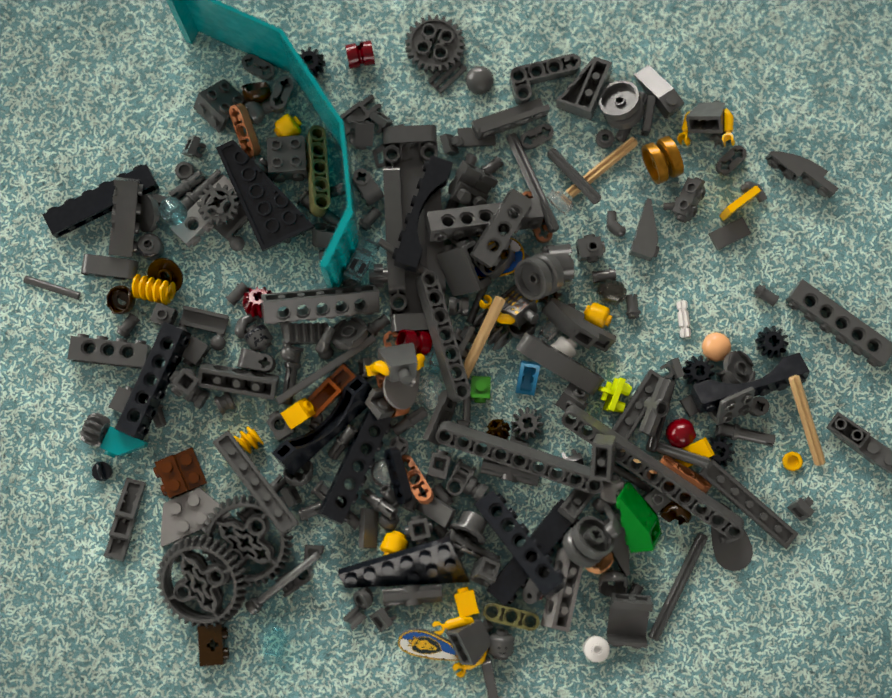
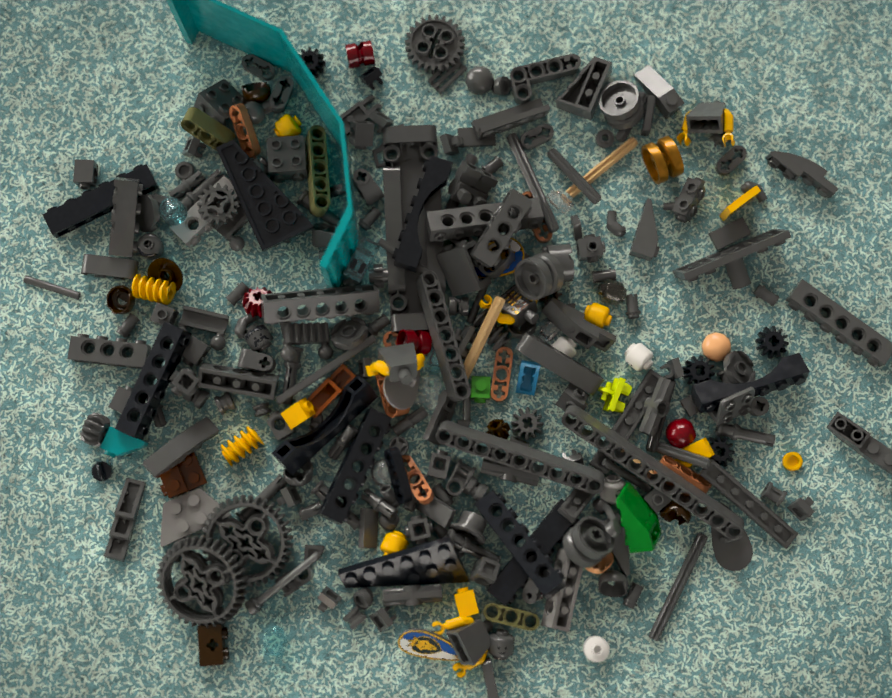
dark grey tile [212,430,299,536] -> none
dark grey arm [315,326,335,354] -> none
dark grey bracket [365,387,395,420] -> none
dark grey brick [590,434,616,482] -> none
dark grey panel [606,592,653,649] -> none
white axle [676,300,691,338] -> none
tan axle [788,375,826,466] -> none
none -> dark grey brick [73,159,98,190]
none -> dark grey slope [142,417,219,478]
none -> olive beam [181,107,236,152]
none -> dark grey bush [252,402,272,417]
none -> dark grey tile [317,586,342,613]
none -> black tile [359,66,383,90]
none -> nougat beam [490,347,513,402]
none -> dark grey tile [492,76,511,95]
none -> dark grey tile [570,215,582,241]
none -> white head [625,343,653,371]
none -> dark grey plate [672,228,791,289]
none -> dark grey bush [761,482,787,507]

